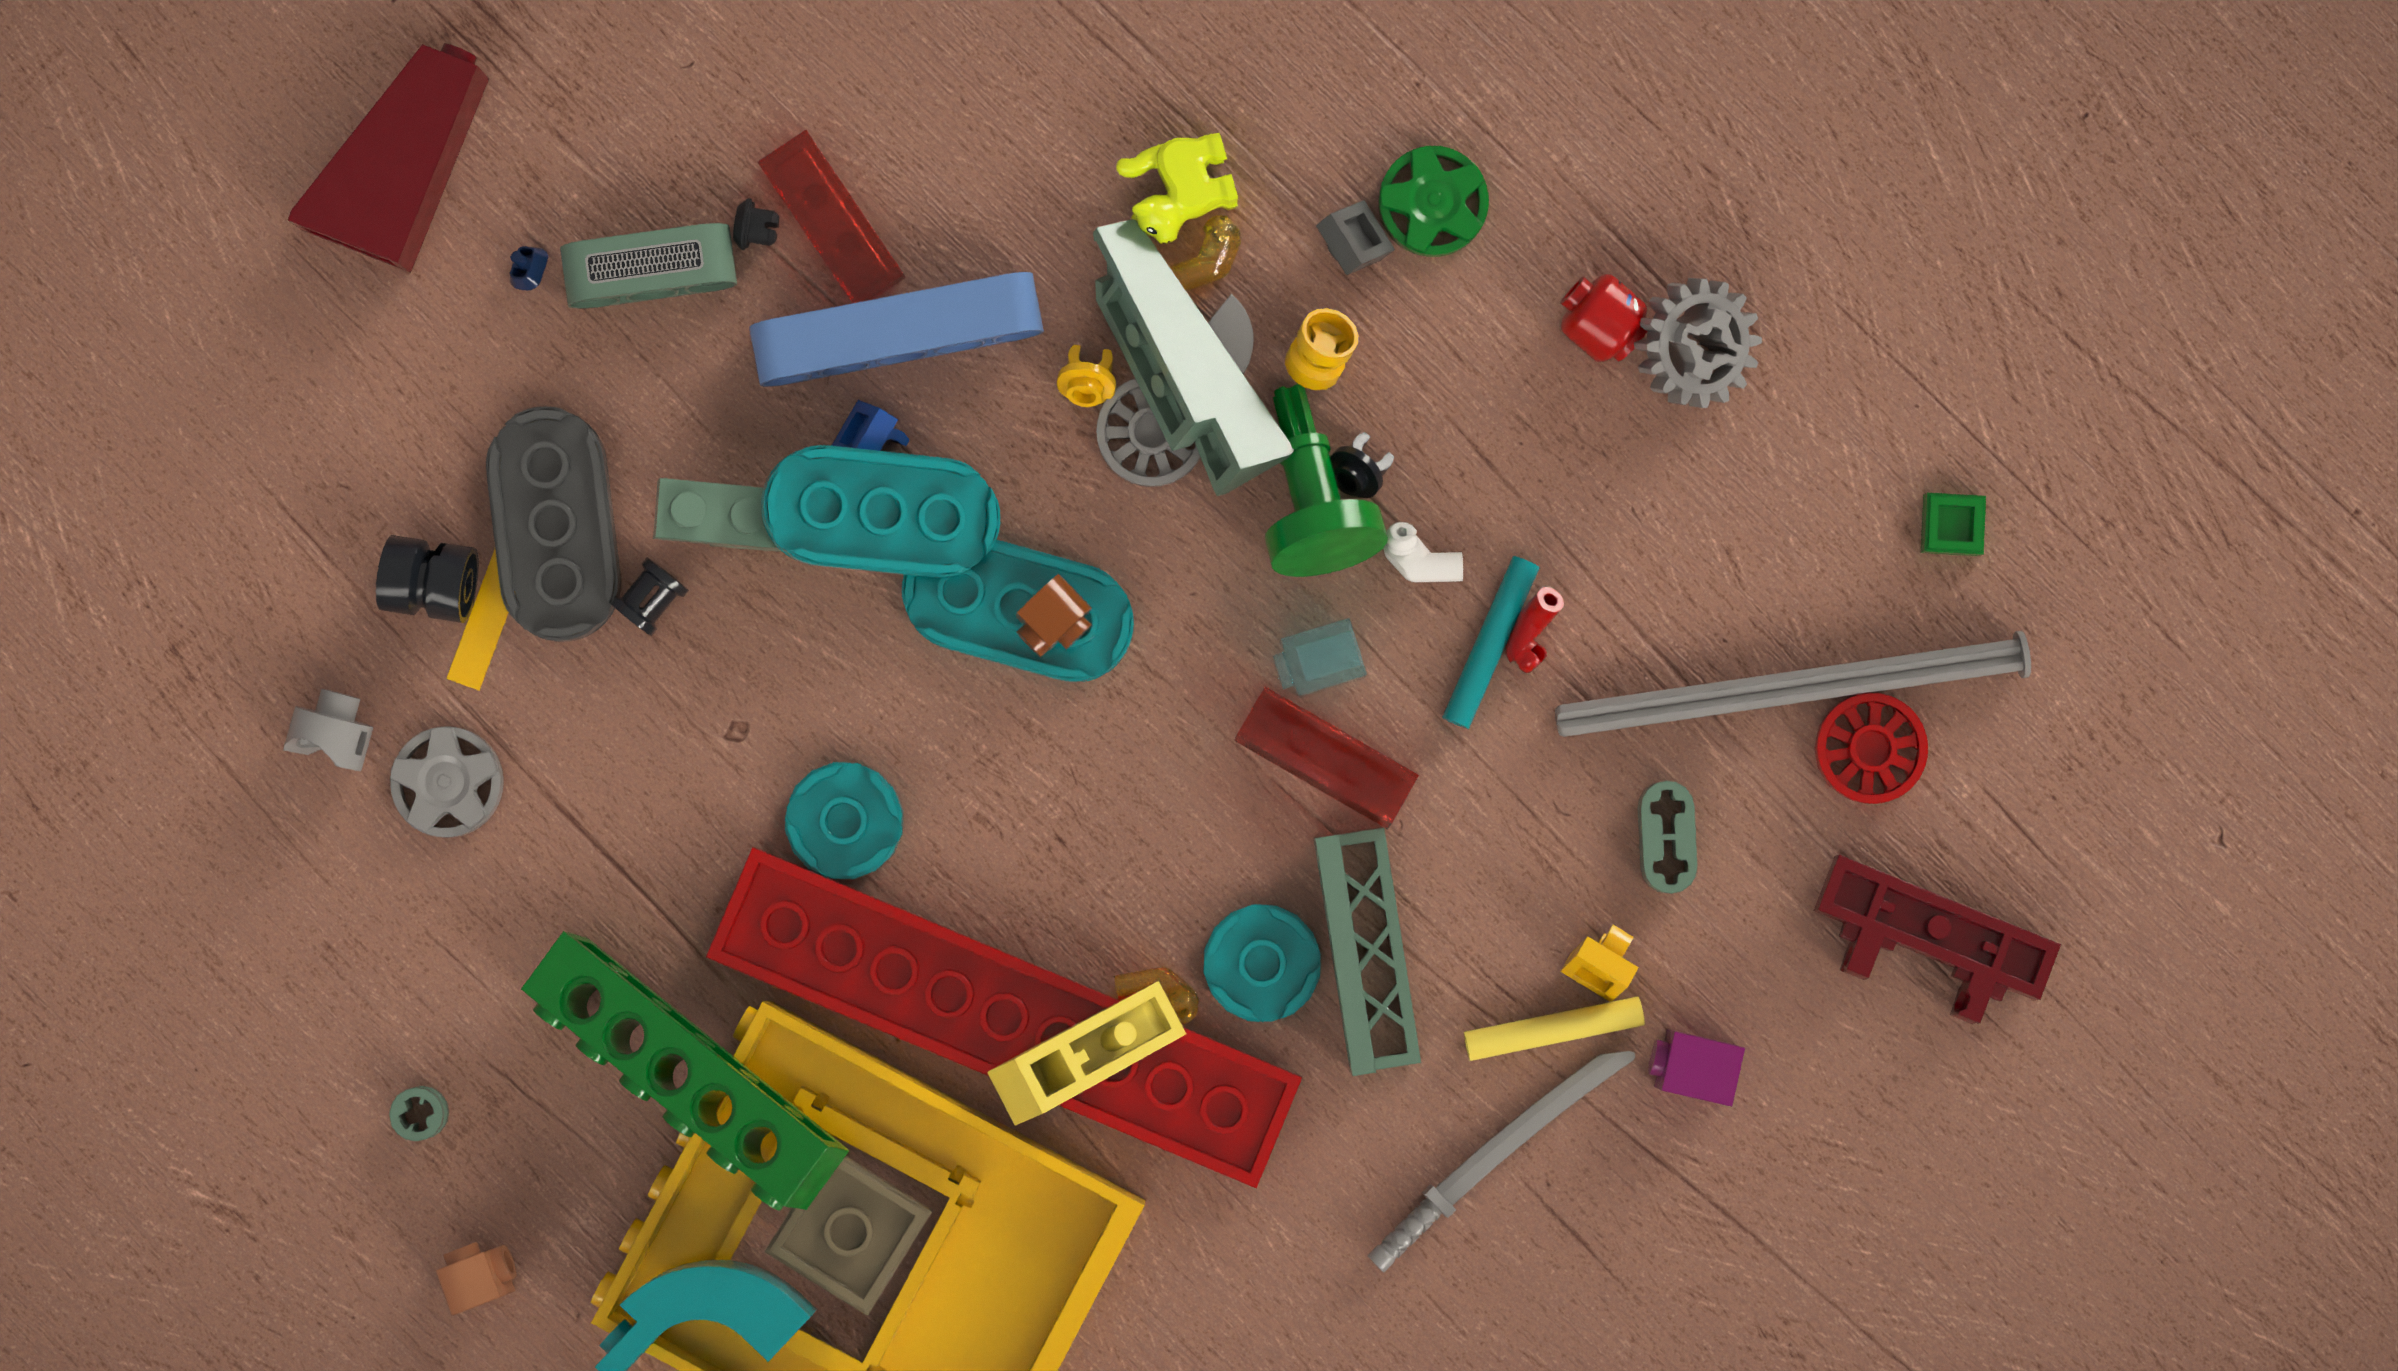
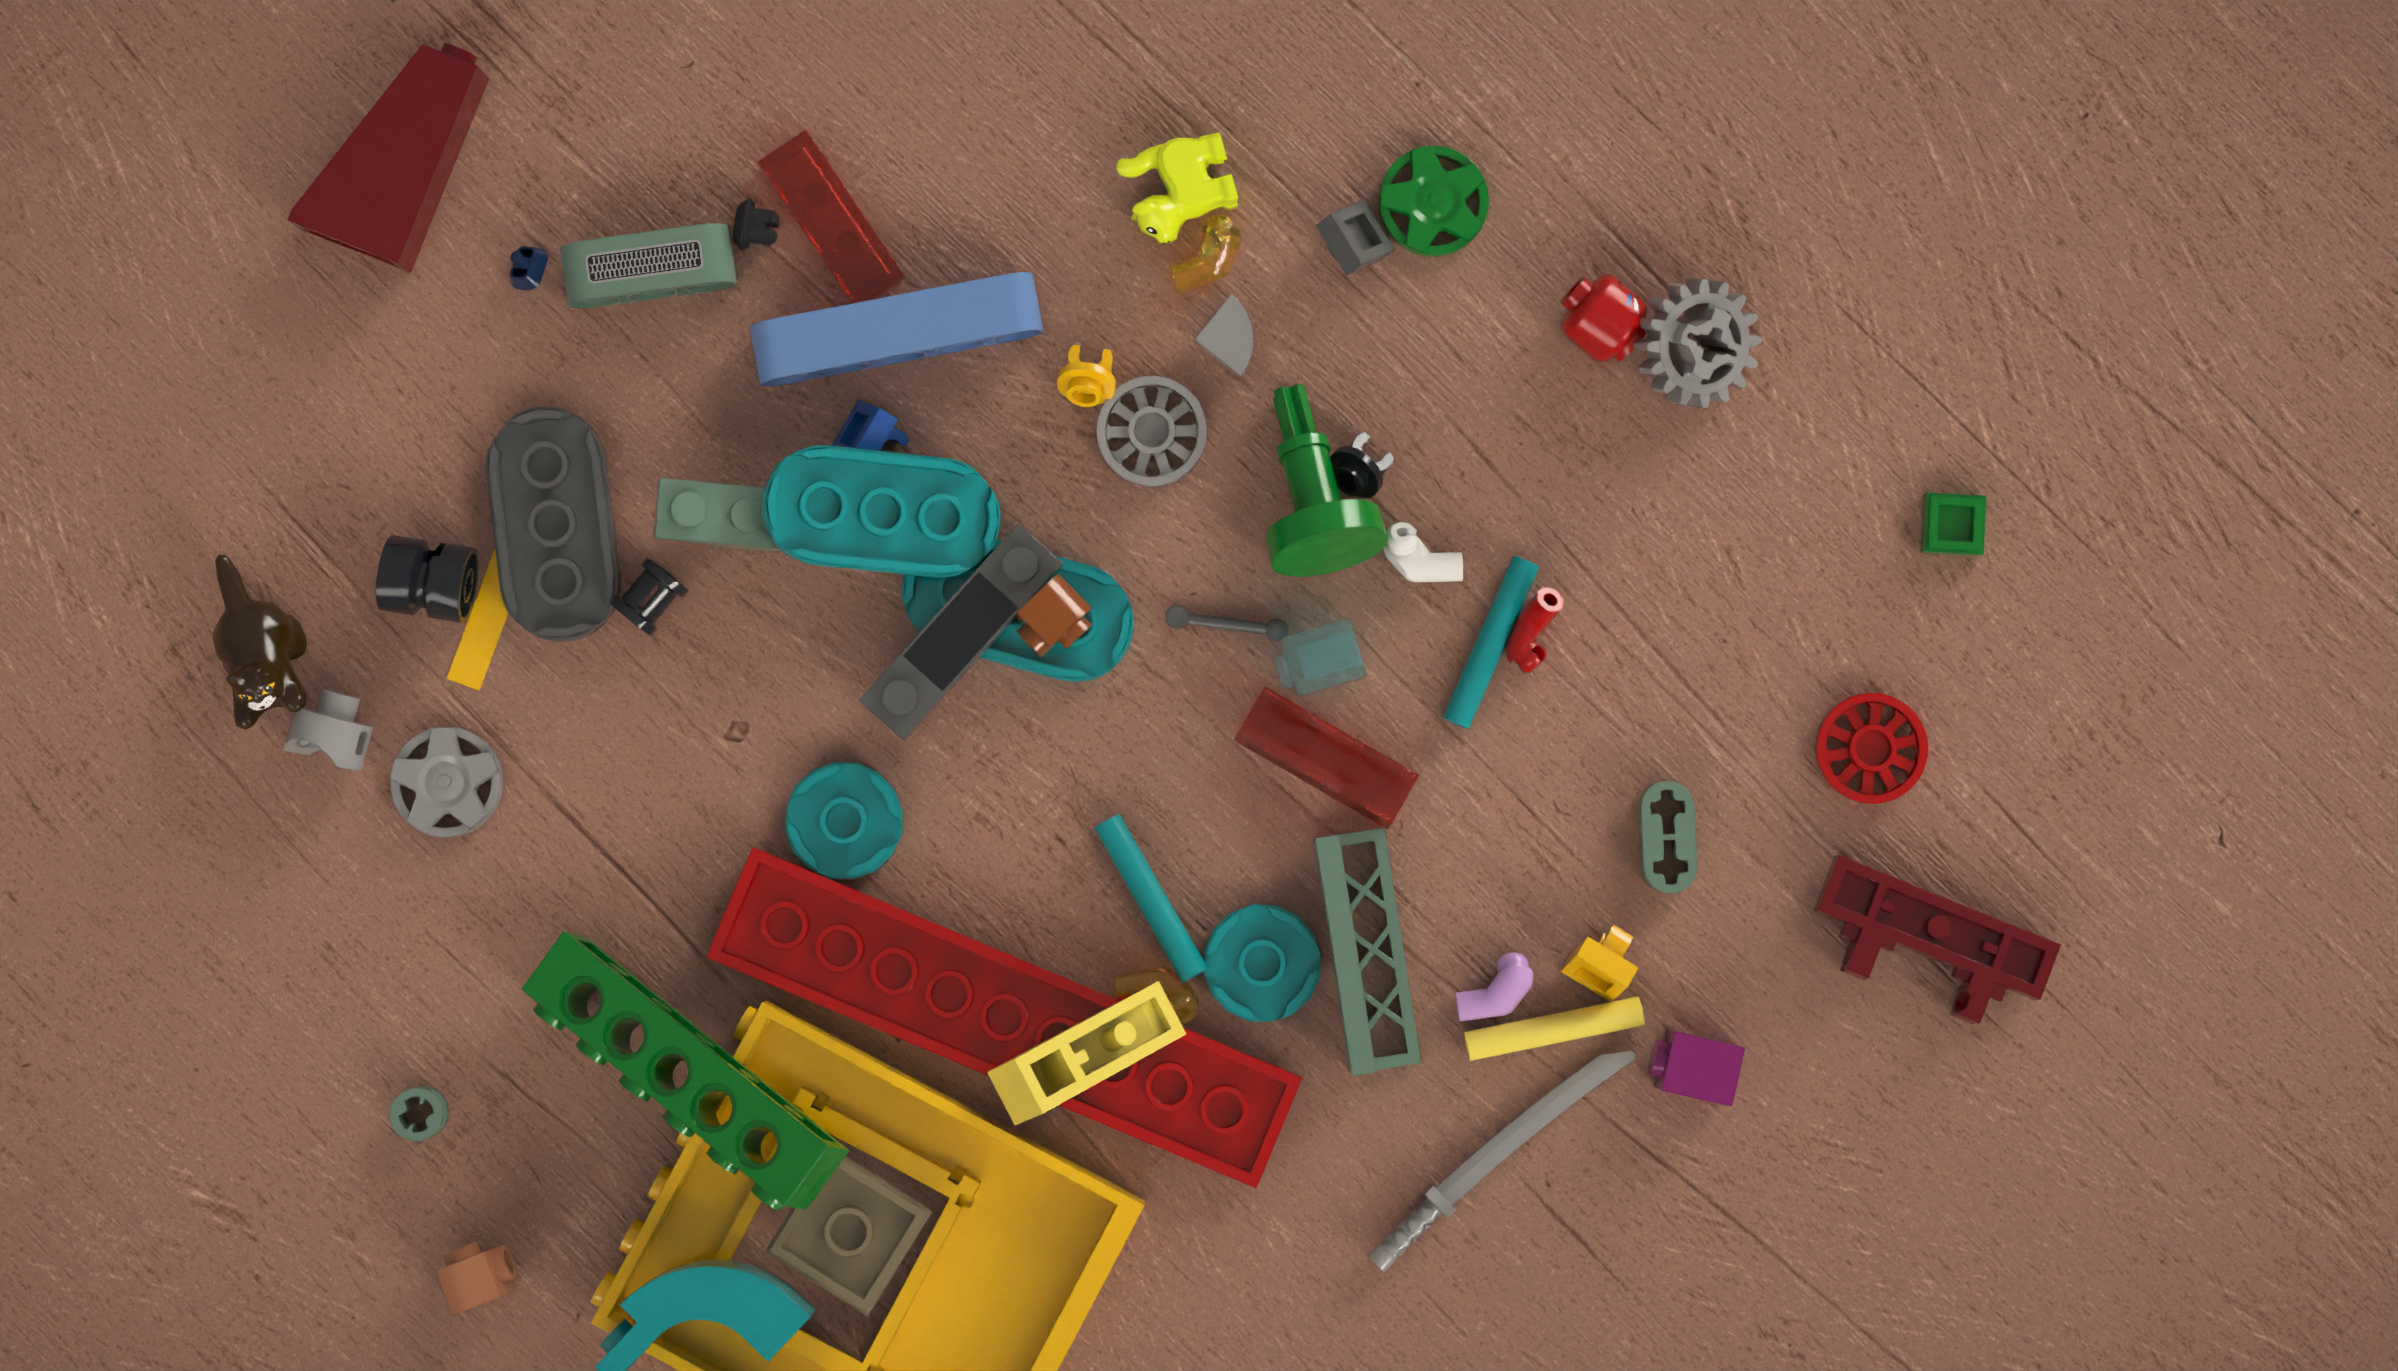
wedge [1093,219,1294,496] -> none
yellow wheel [1285,308,1359,390] -> none
light grey axle [1555,631,2031,737] -> none
none -> dark brown animal [213,555,307,730]
none -> plate [859,523,1063,741]
none -> teal piece [1094,814,1208,983]
none -> dark grey hinge [1166,605,1289,642]
none -> lavender arm [1455,952,1533,1022]

